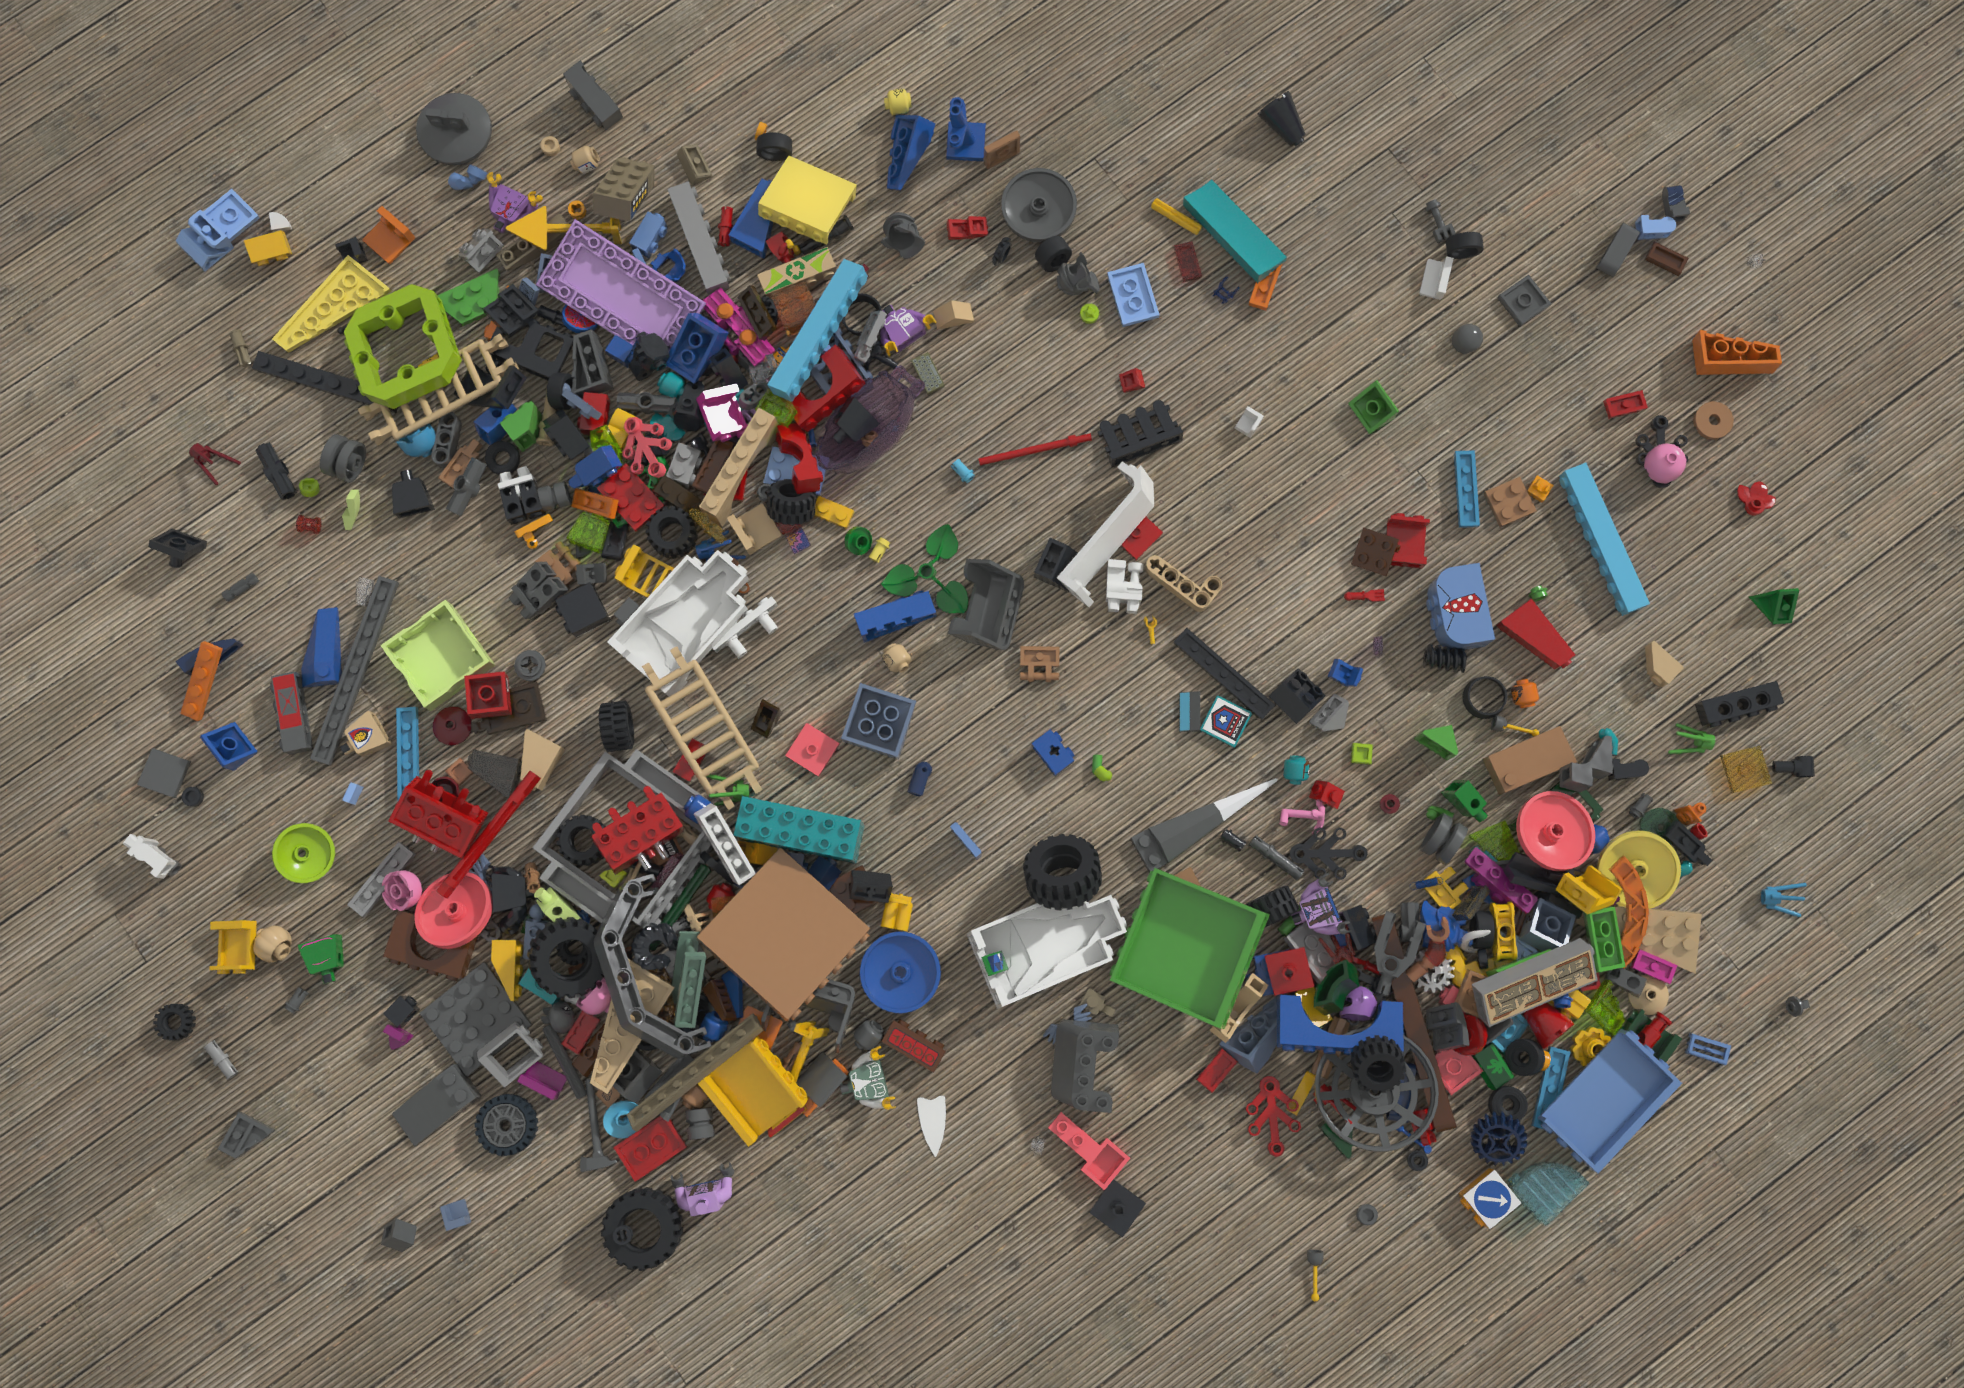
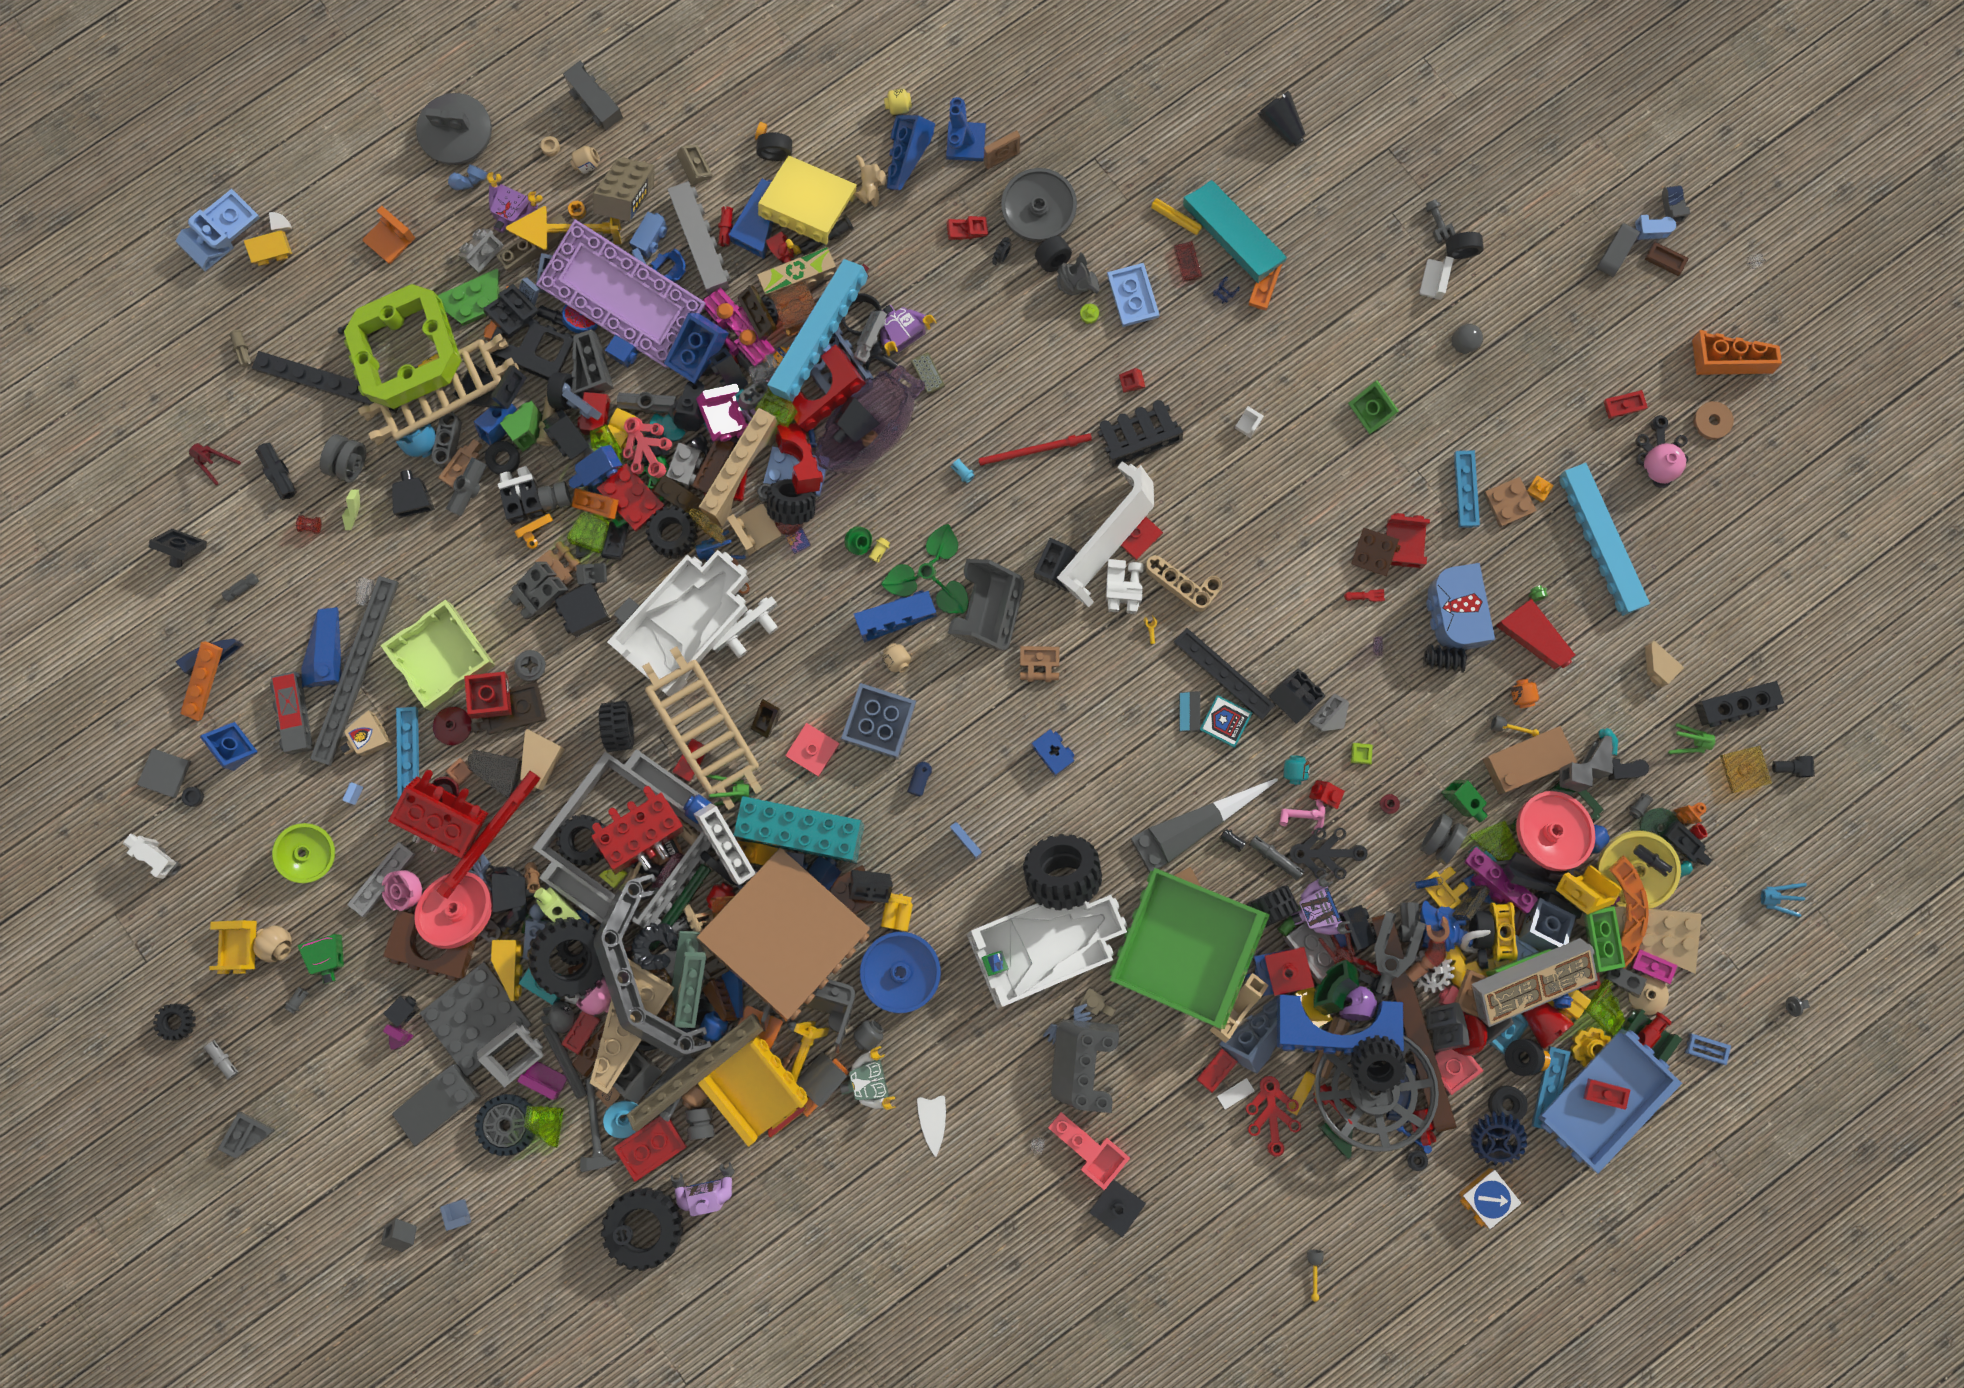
light yellow wing [272,255,392,353] -> none
lime tile [299,478,320,497] -> none
black panel [335,237,368,264] -> none
yellow plate [615,544,674,598] -> none
black piece [629,332,670,381] -> none
teal head [657,372,685,398] -> none
yellow plate [814,496,854,529] -> none
dark grey helmet [881,212,925,259] -> none
brick [881,1019,946,1073] -> none
tan slope [933,300,974,330] -> none
arm [1092,755,1112,782] -> none
blue bracket [1328,659,1363,687] -> none
dark grey tile [1356,1204,1378,1225] -> none
bright green slope [1414,725,1458,760] -> none
bright green arm [1426,806,1454,820] -> none
black tyre [1463,676,1507,719] -> none
piece [1472,1043,1514,1090] -> none
dark grey tile [1497,275,1551,327] -> none
clear light blue brick [1507,1162,1590,1226] -> none
red plate [1737,481,1776,516] -> none
green slope [1749,588,1800,624] -> none
none -> clear neon green wing [524,1106,564,1148]
none -> tan animal [854,155,887,207]
none -> white sticker [1217,1078,1254,1109]
none -> red plate [1583,1078,1631,1110]
none -> black axle [1633,844,1673,877]

